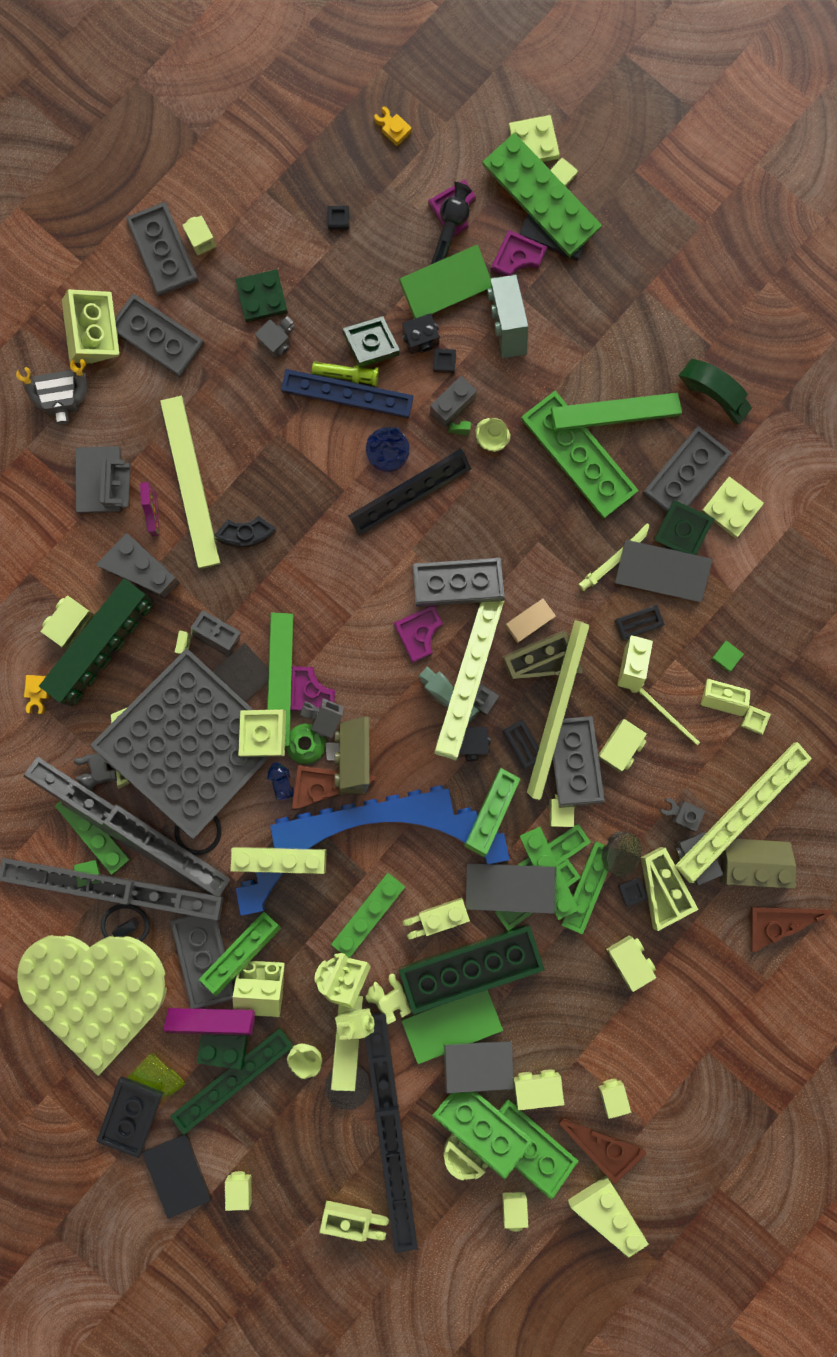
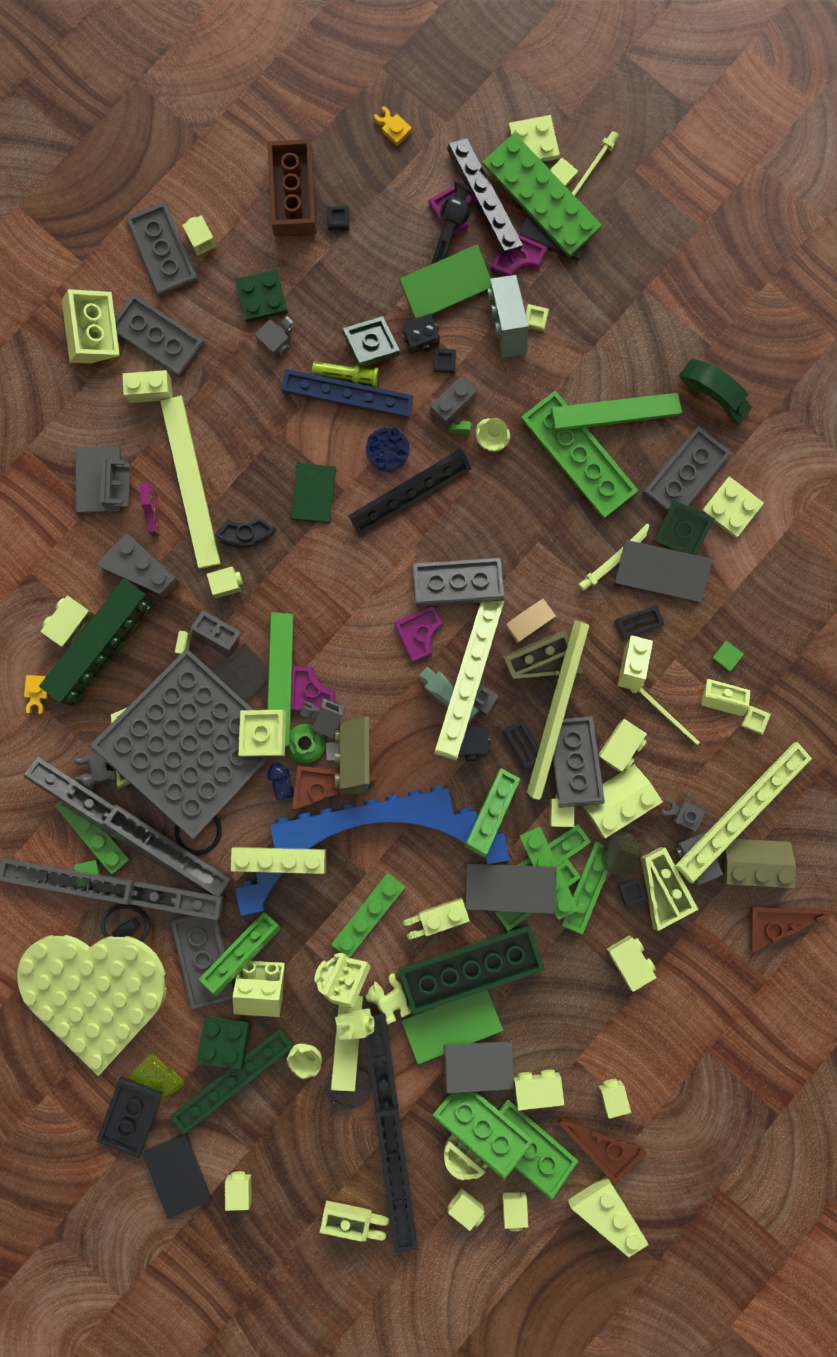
dark grey torso [16,359,88,425] -> none
magenta tile [163,1008,255,1036] -> none
none -> yellowish green brick [123,370,173,403]
none -> yellowish green brick [207,567,243,599]
none -> reddish brown brick [267,139,317,236]
none -> dark green piece [291,463,337,523]
none -> plate [447,139,523,256]
none -> yellowish green brick [447,1187,485,1231]
none -> yellowish green tile [526,304,549,332]
none -> yellowish green sword [572,131,619,196]
none -> yellowish green slope [582,764,663,838]

